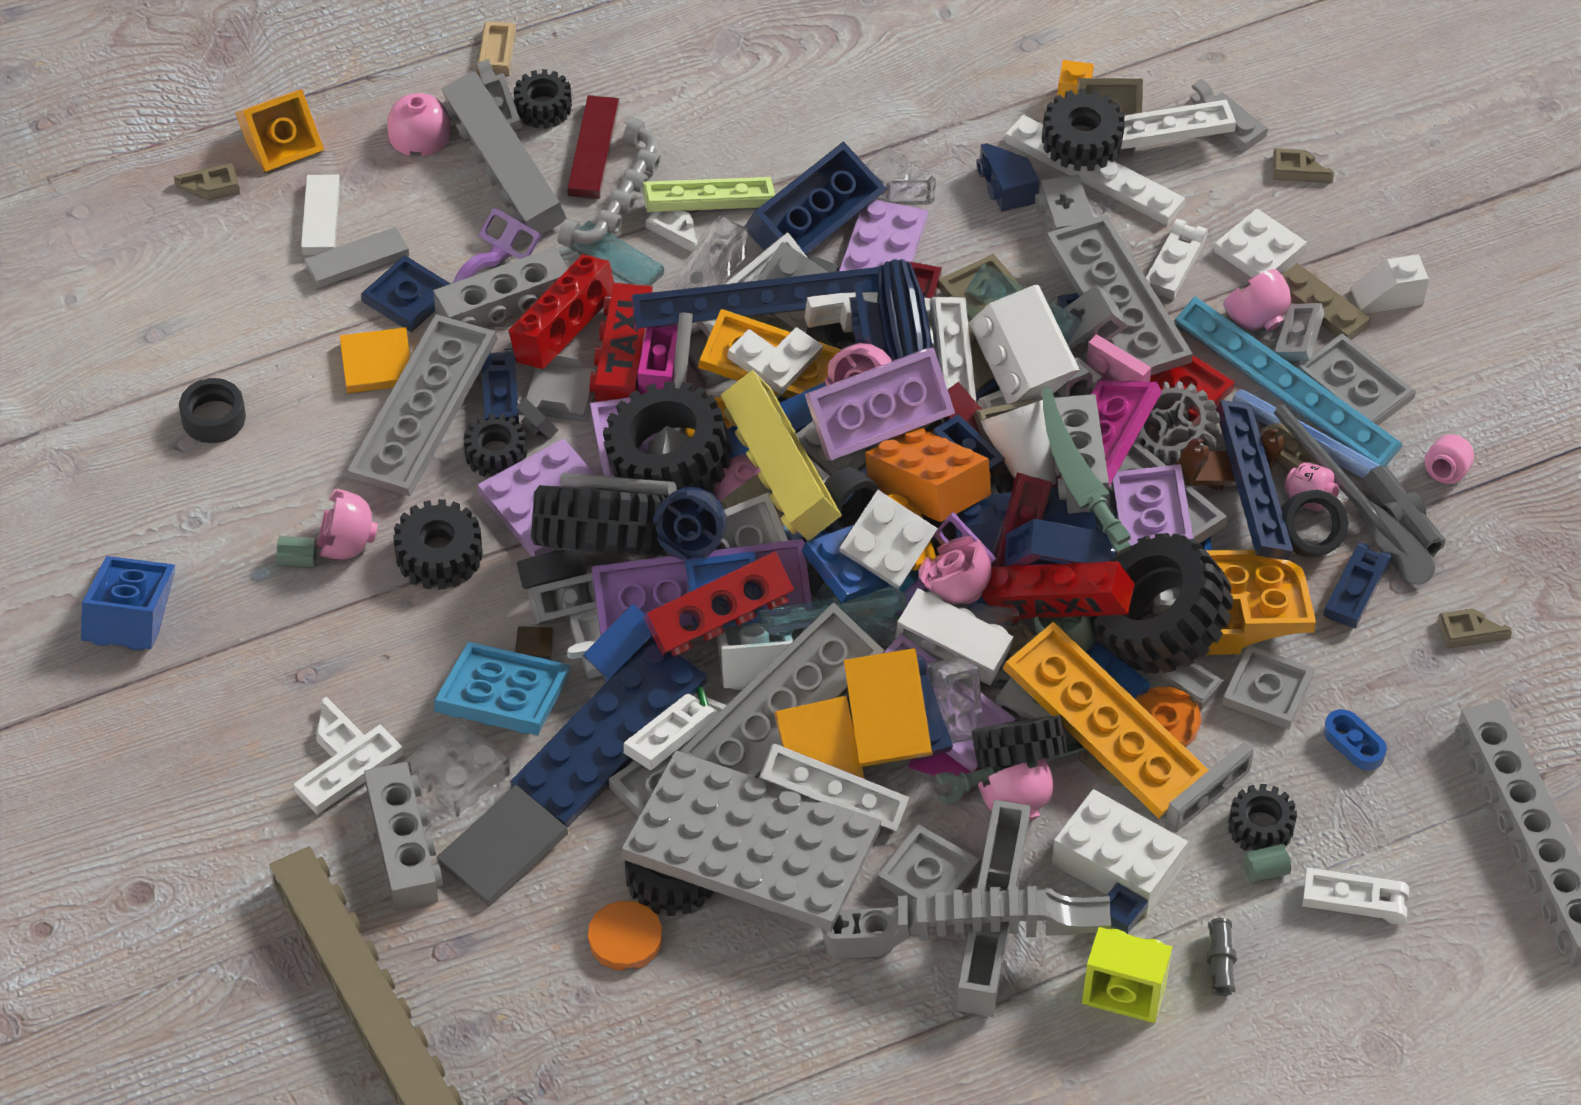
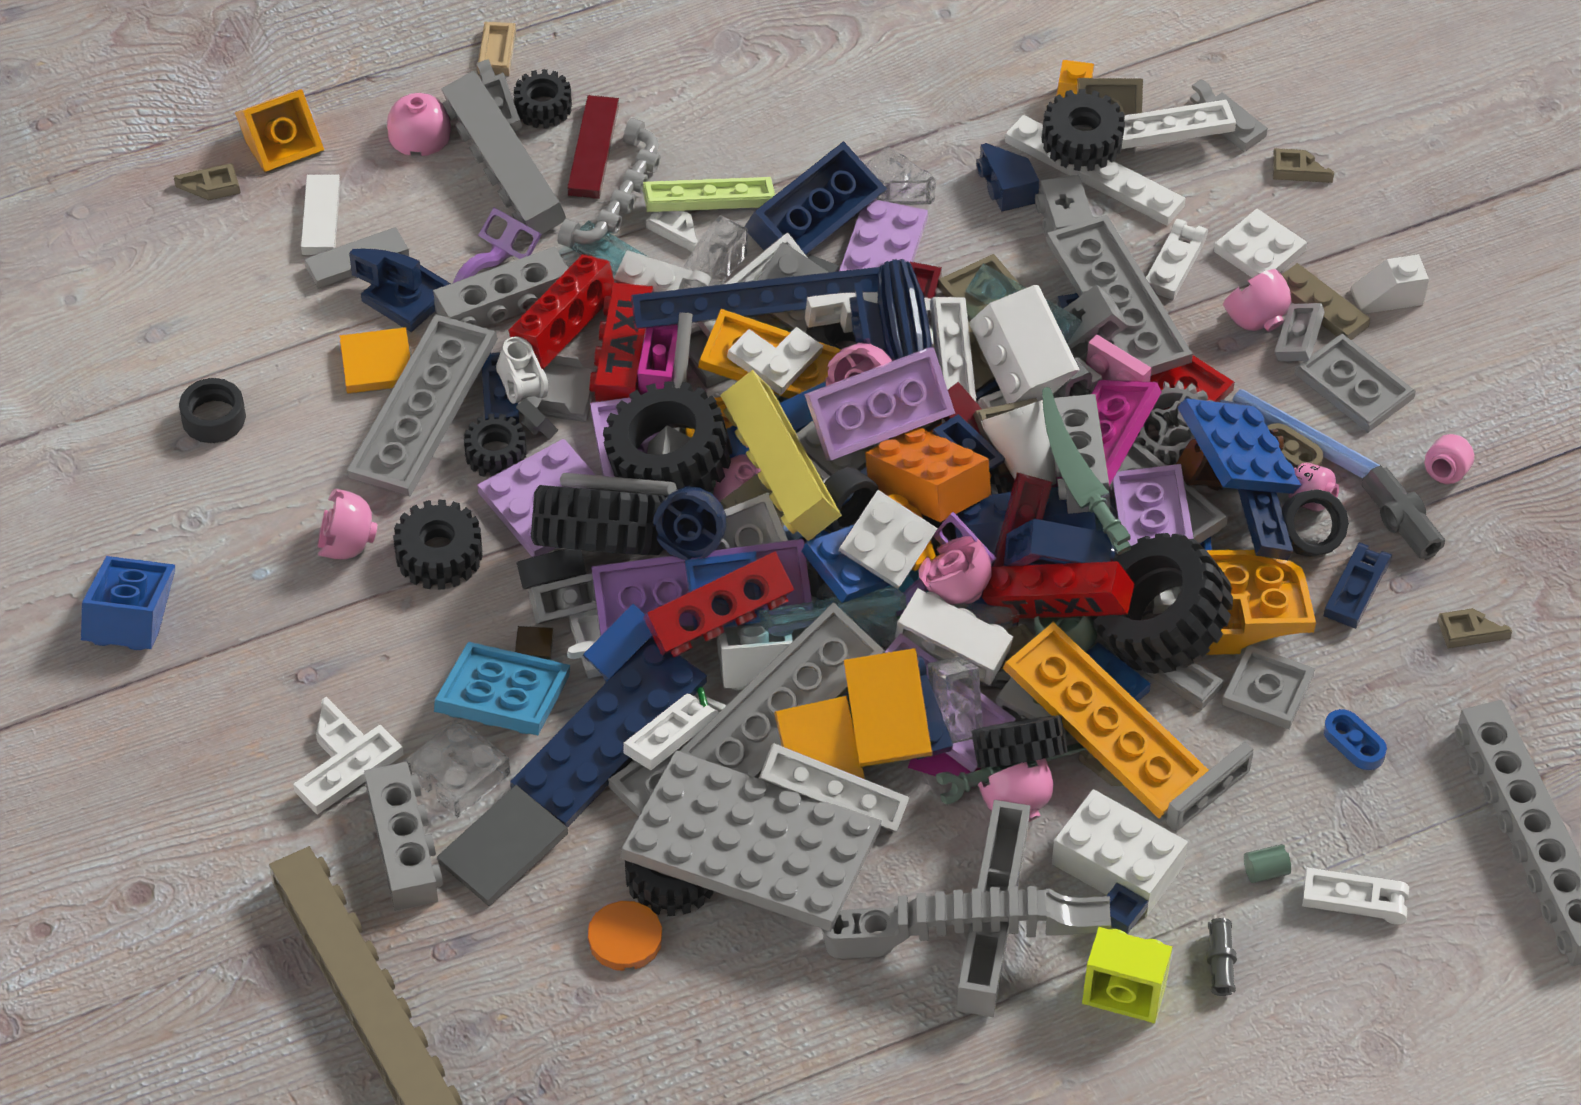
sand green piece [276,536,318,568] -> none
light grey plate [877,824,980,902] -> none
orange tile [1135,687,1201,748] -> none
medium azure tile [1174,296,1403,468] -> none
black tyre [1228,784,1297,851] -> none
dark grey piece [1274,404,1435,585] -> none
none -> dark blue slope [349,248,422,291]
none -> white piece [496,337,548,403]
none -> white plate [614,250,711,292]
none -> blue plate [1177,398,1301,494]

